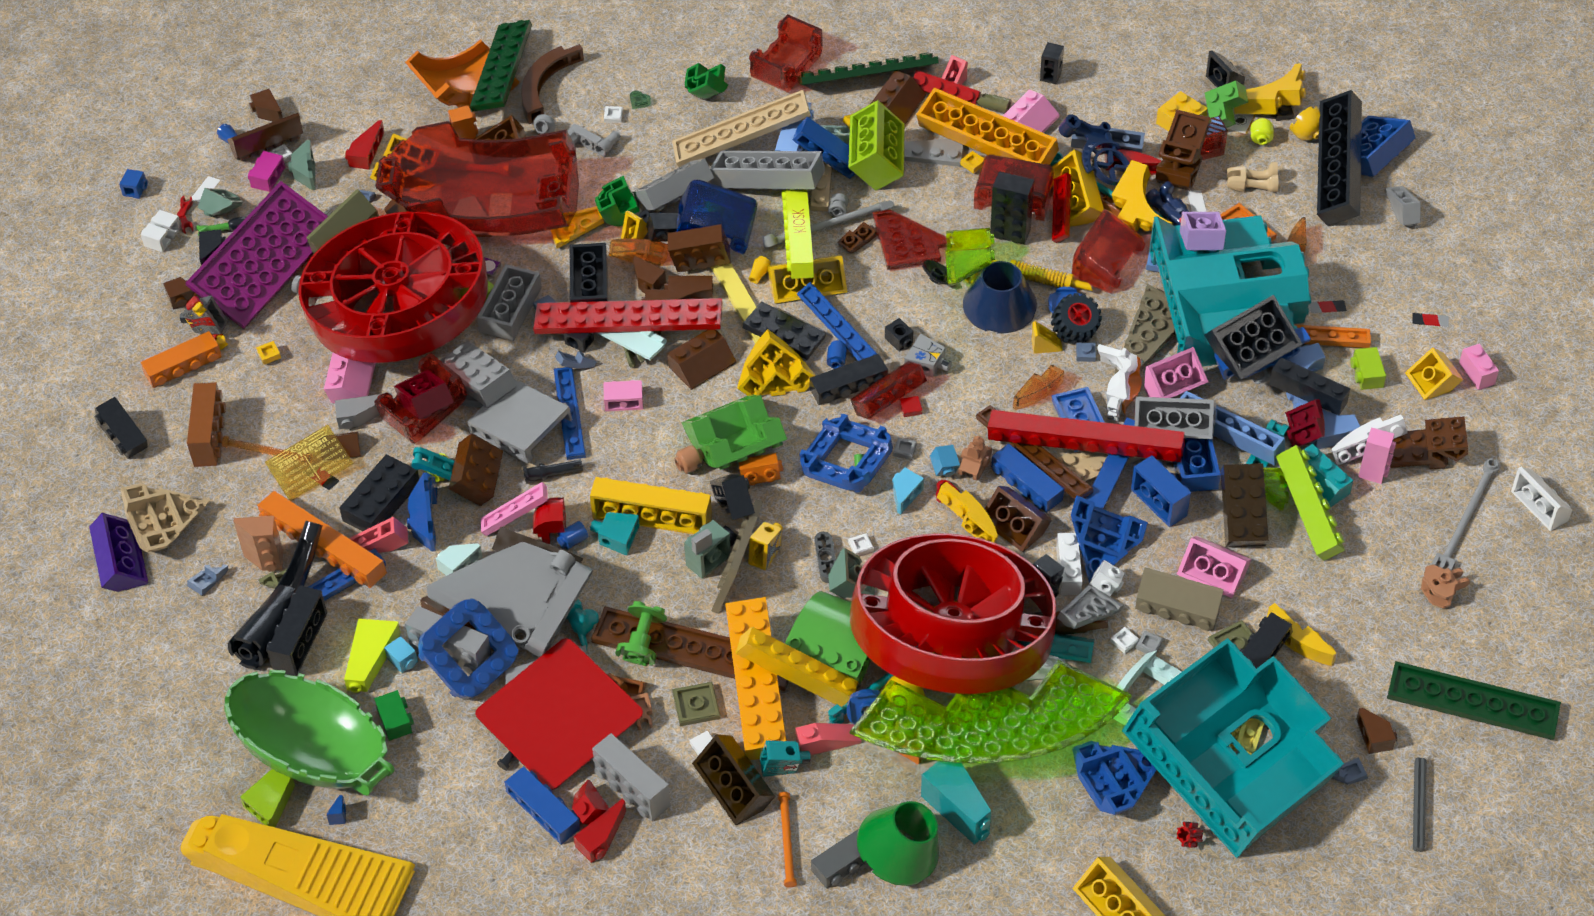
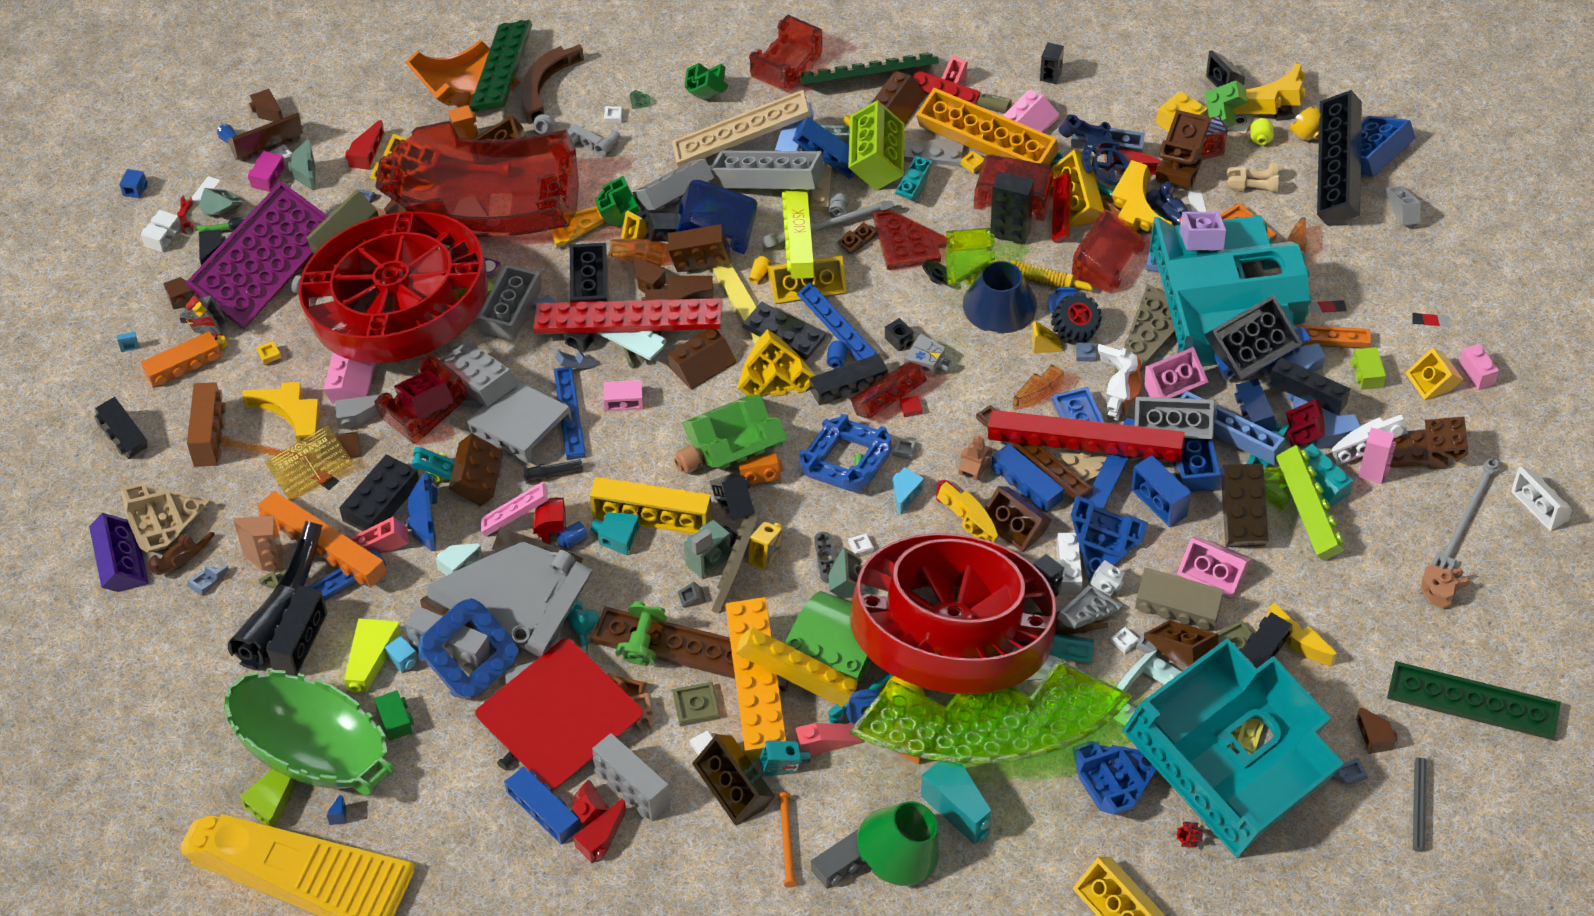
dark azure brick [930,445,960,477] -> none
none -> dark azure tile [117,332,140,352]
none -> reddish brown animal [148,532,215,575]
none -> yellow arch [242,382,321,447]
none -> dark grey slope [678,582,706,608]
none -> teal slope [895,156,932,200]
none -> reddish brown slope [1144,620,1219,668]
none -> dark blue brick [1234,378,1277,431]

